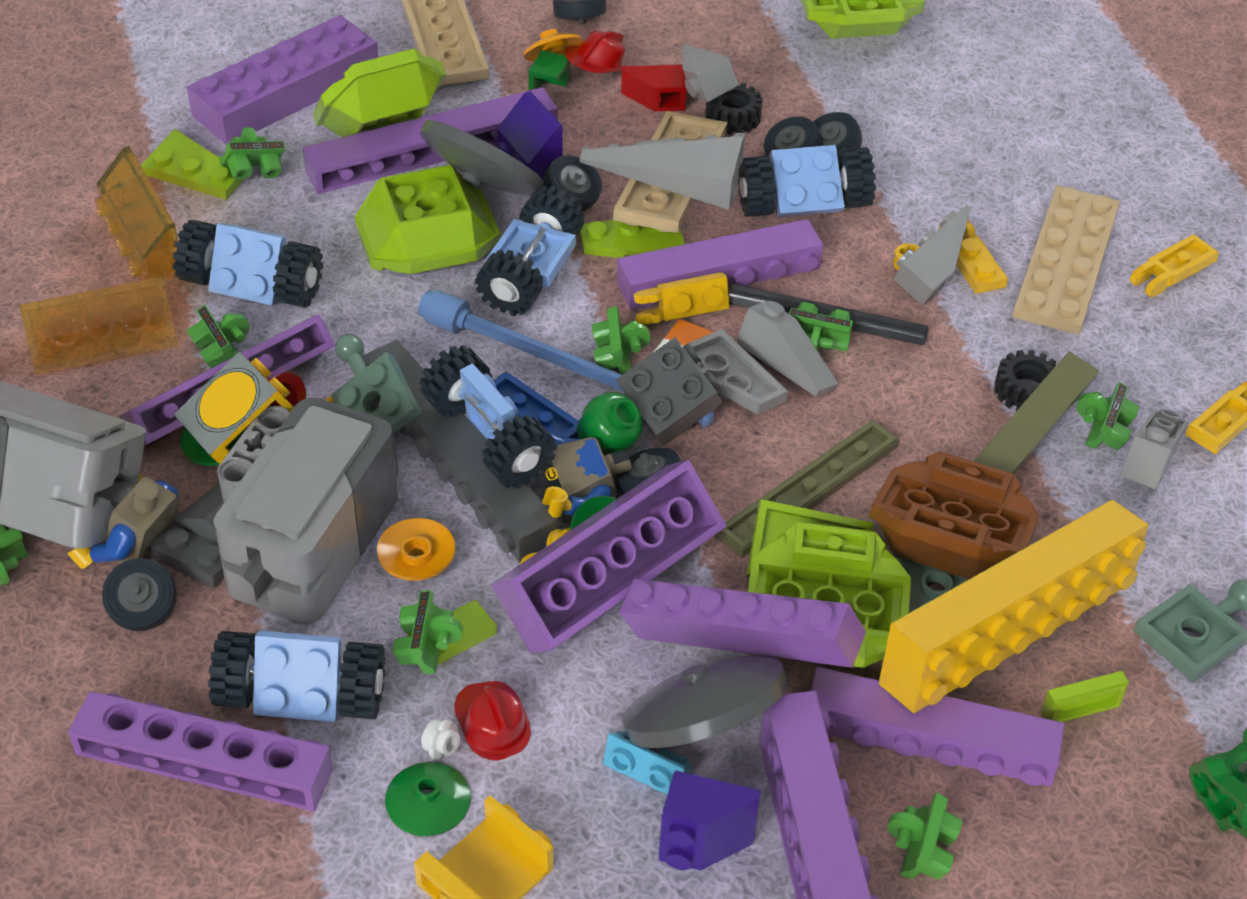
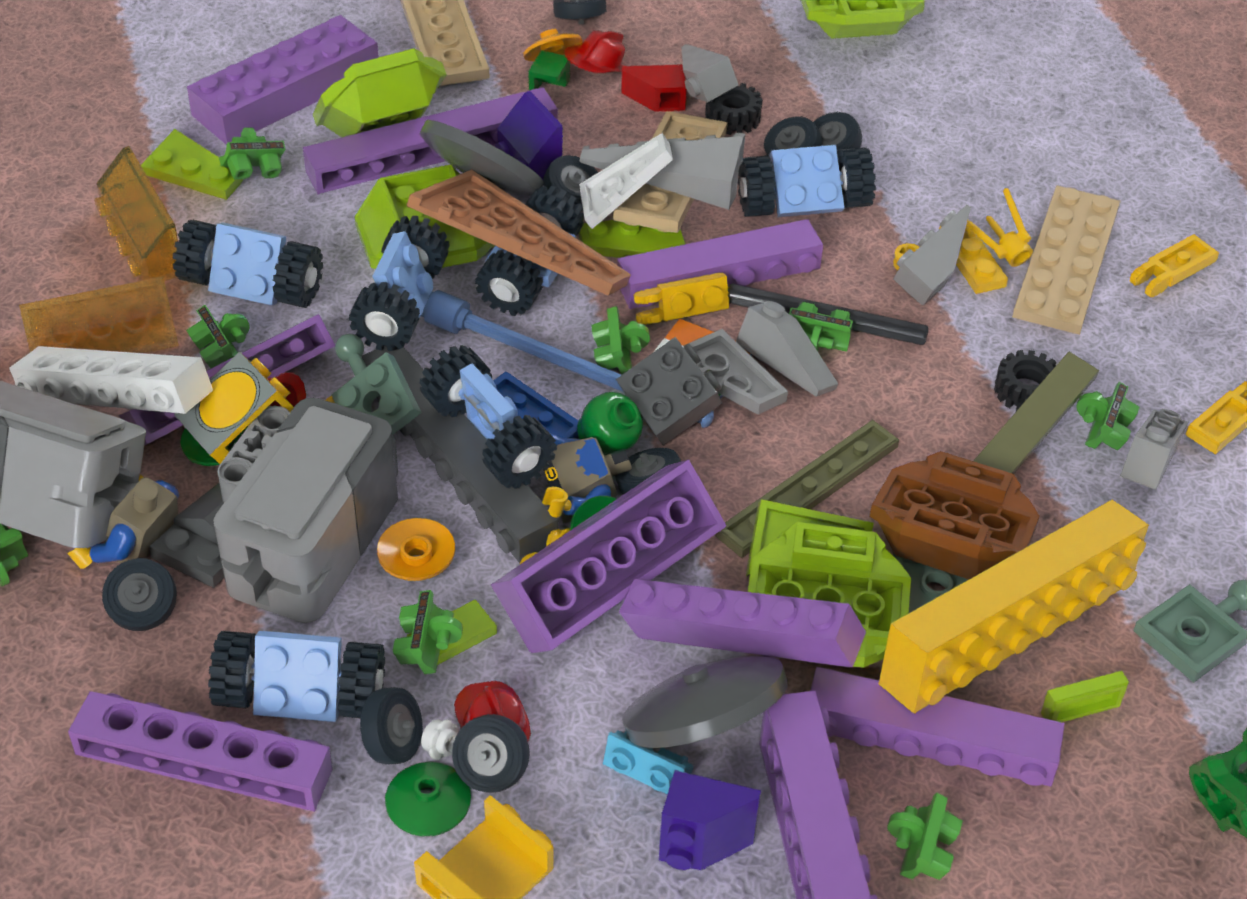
none -> white brick [9,346,213,414]
none -> plate [349,216,450,351]
none -> black wheel [360,687,423,765]
none -> nougat wing [407,170,631,296]
none -> black wheel [452,714,530,793]
none -> white wing [579,133,673,229]
none -> yellow plant [967,188,1033,267]

